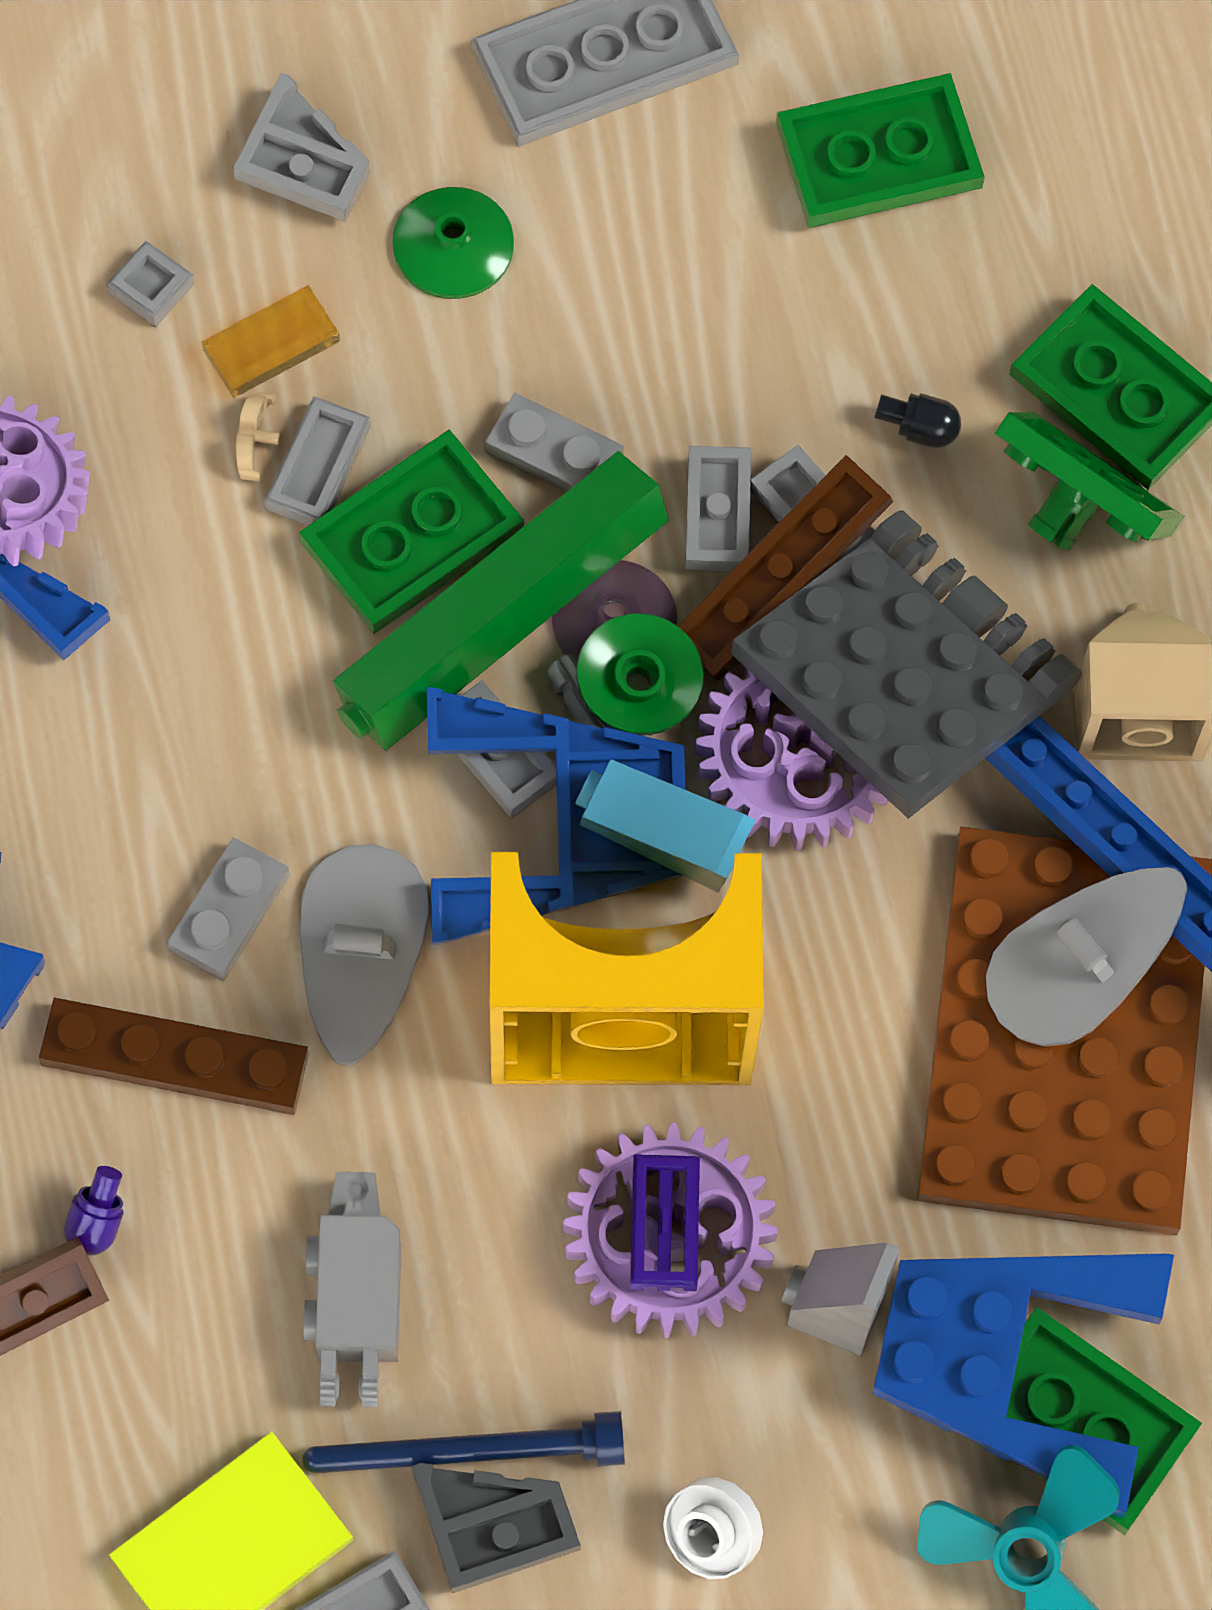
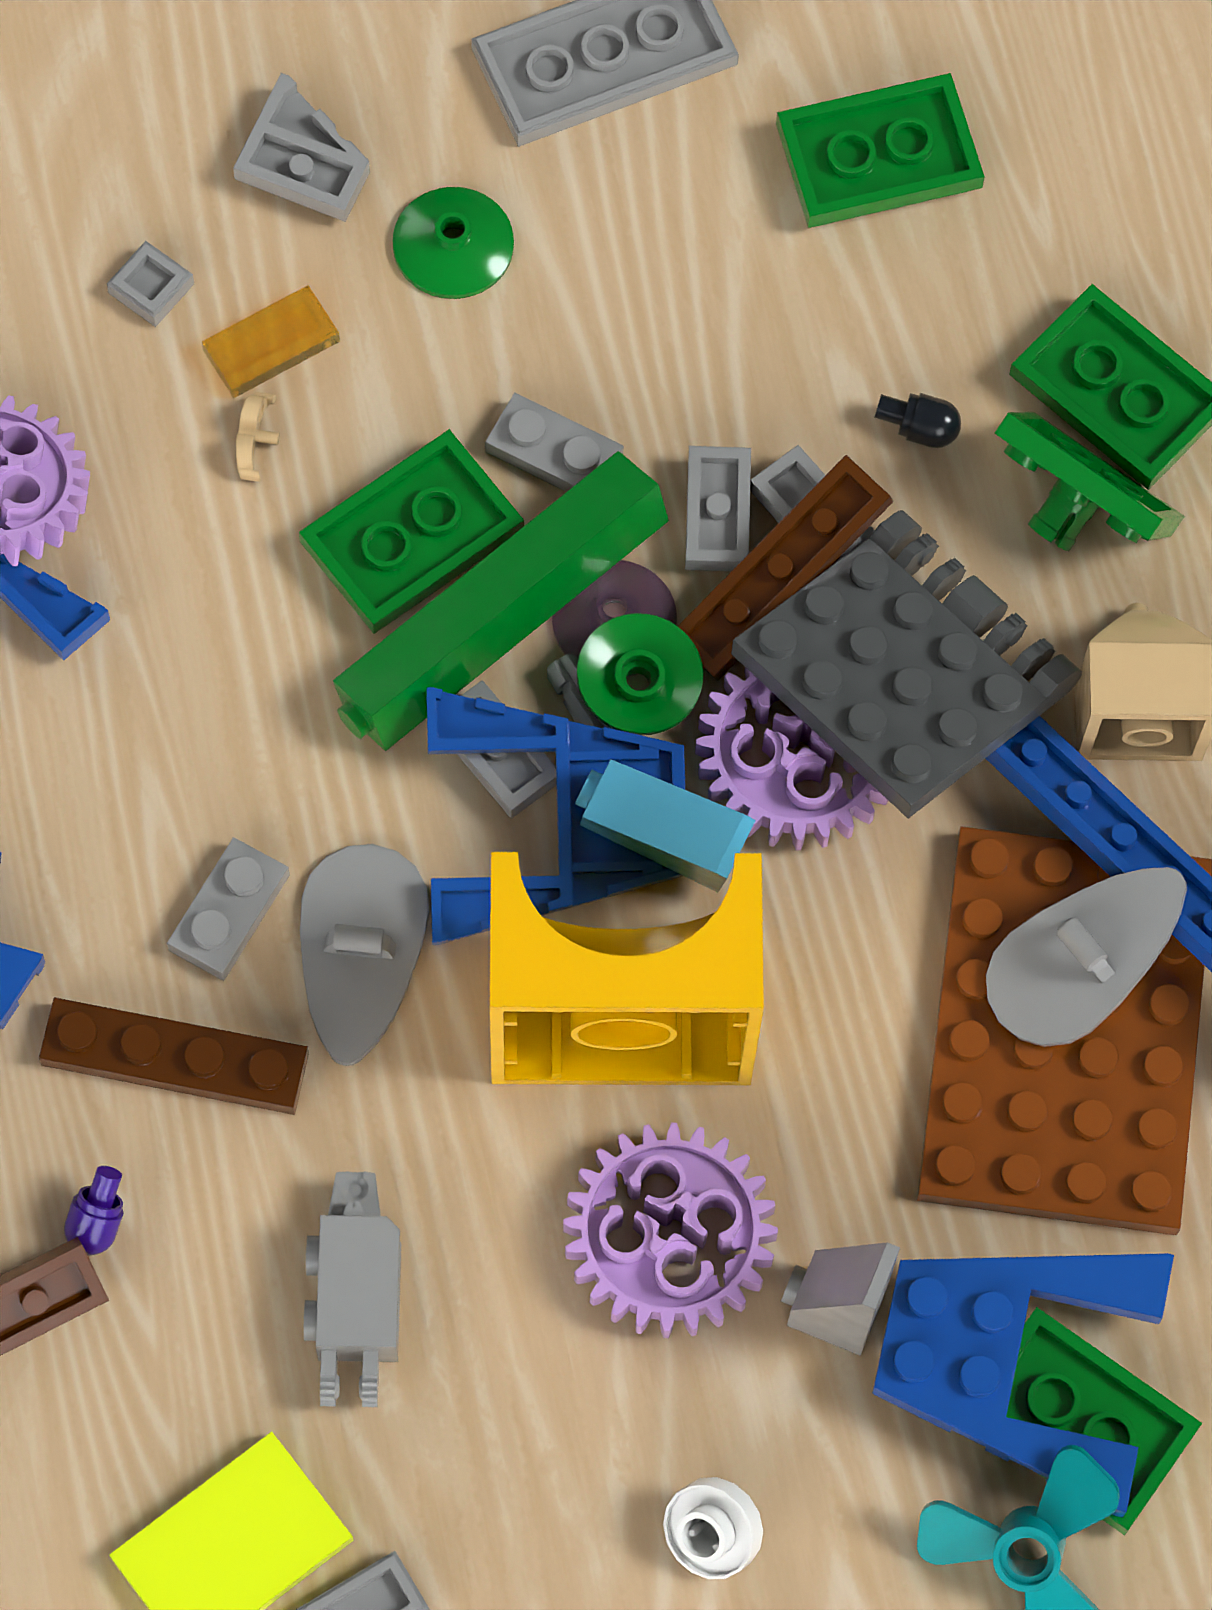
light grey tile [264,396,371,525] -> none
dark blue piece [302,1411,625,1473] -> none
dark grey wing [411,1463,581,1594] -> none
dark purple tile [630,1154,700,1292] -> none

